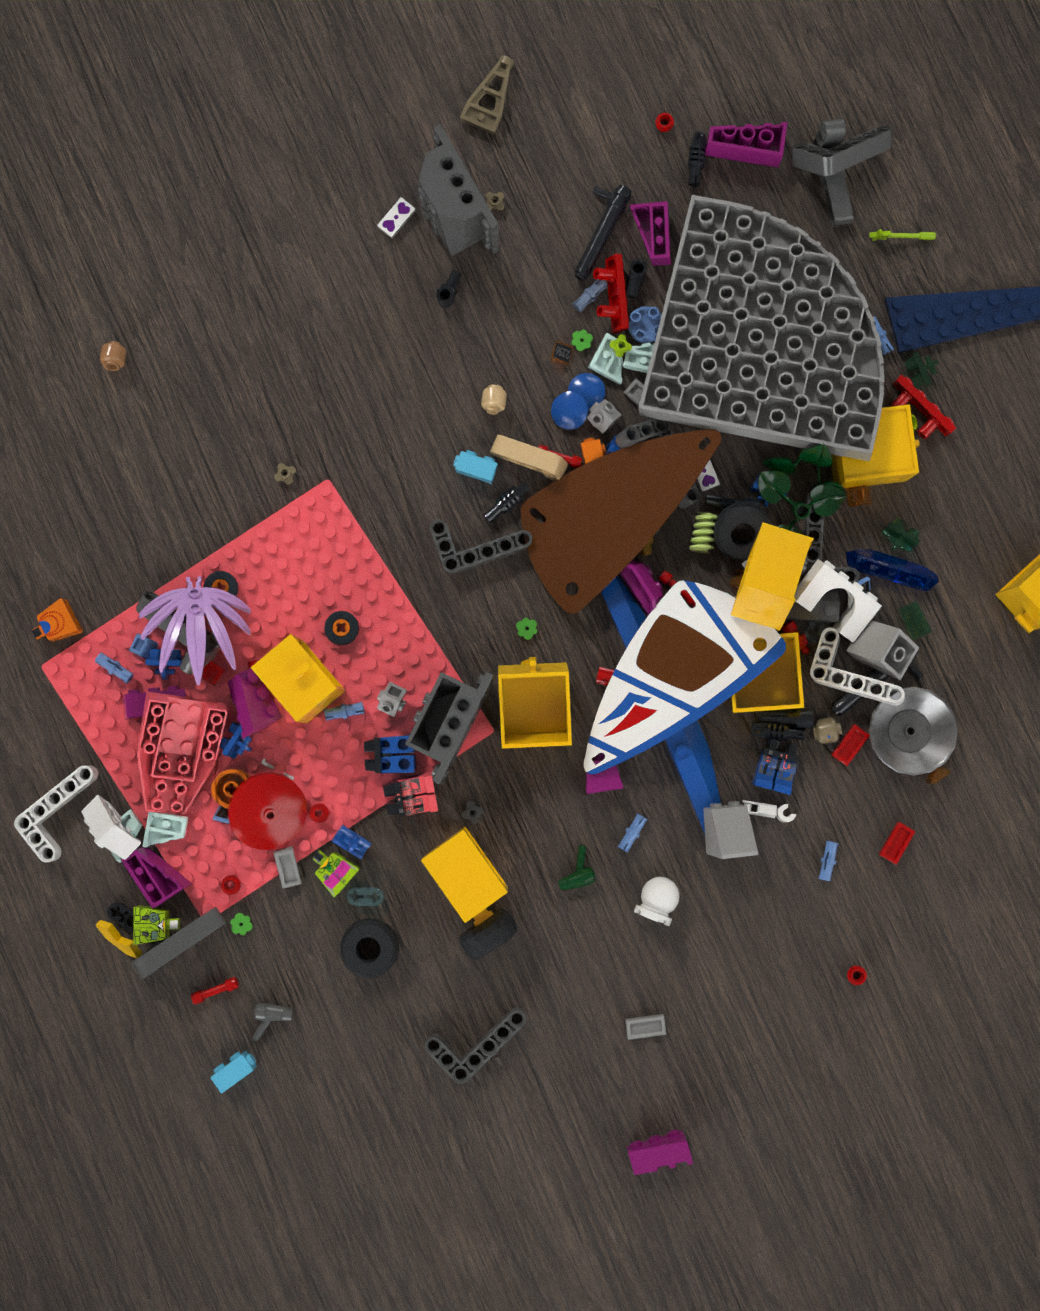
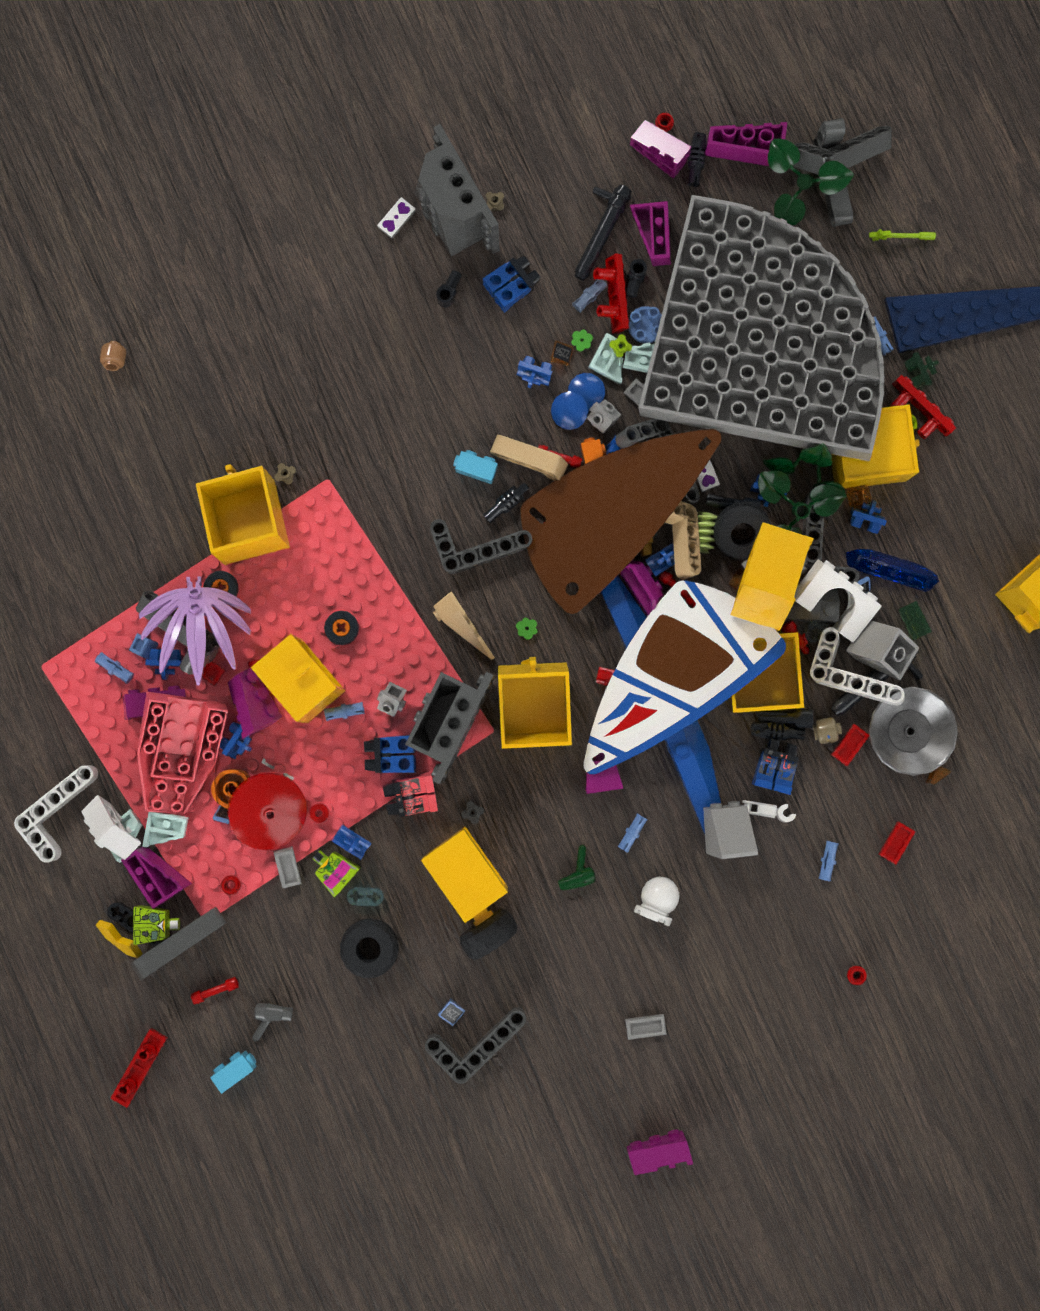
orange torso [32,598,84,641] -> none
bright green plant [230,913,253,935] -> none
dark tan plate [460,55,514,135] -> none
tan head [481,385,507,415] -> none
clear green hips [881,518,920,552] -> none
none -> red plate [110,1028,168,1108]
none -> yellow piece [196,464,290,565]
none -> tan wedge [433,592,495,661]
none -> slope [438,998,465,1026]
none -> blue hips [483,256,540,313]
none -> blue hips [516,356,552,388]
none -> wedge [630,120,691,179]
none -> blue hips [645,543,675,577]
none -> tan beam [665,501,701,580]
none -> dark green plant [768,139,854,226]
none -> blue hips [850,500,887,534]

